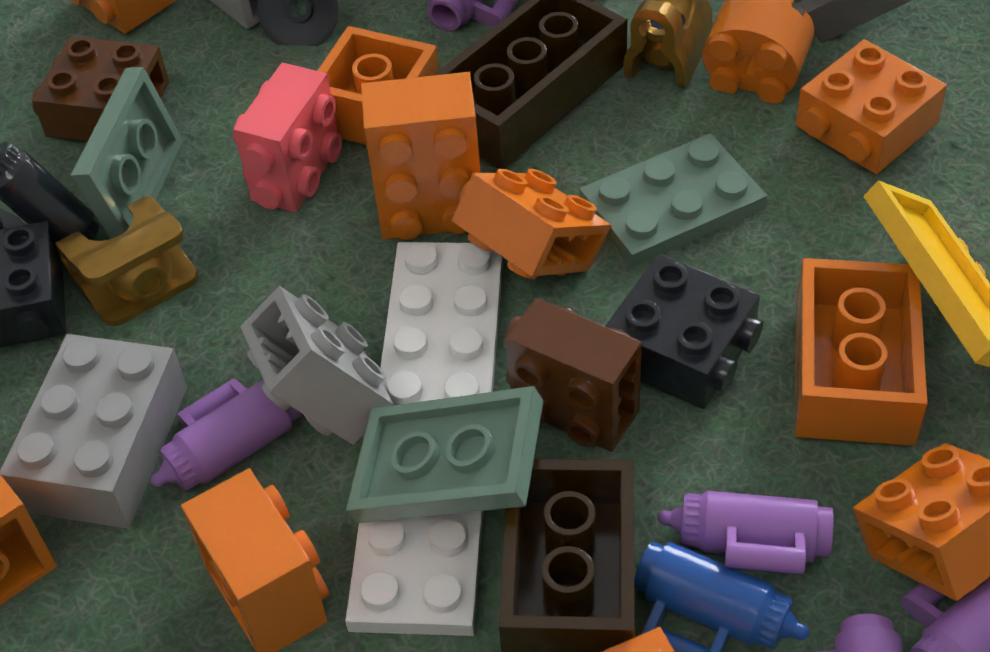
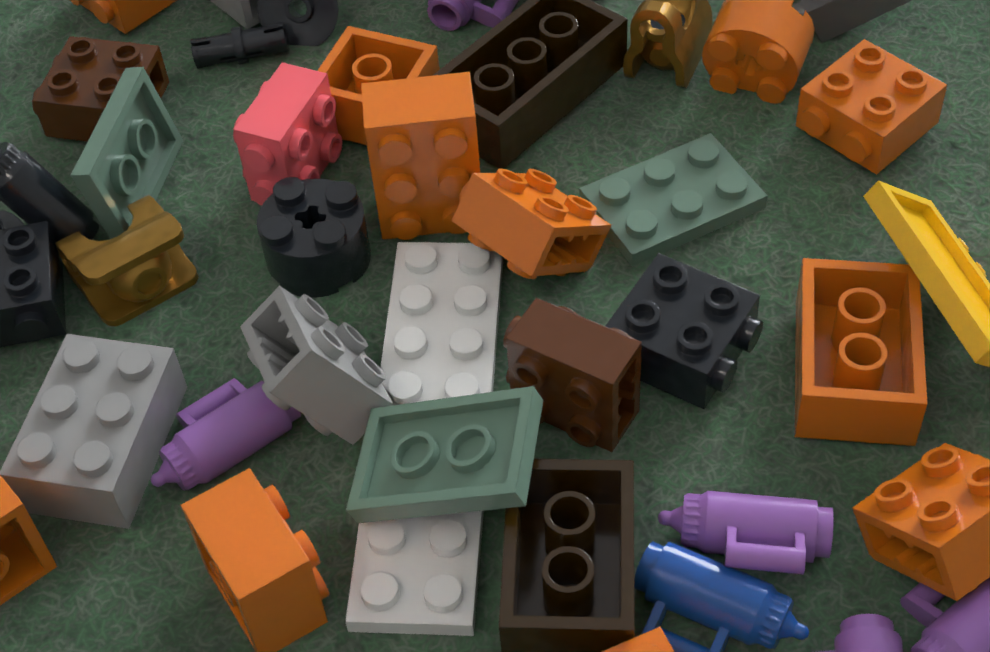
none -> black pin [191,22,289,69]
none -> black brick [257,177,371,298]

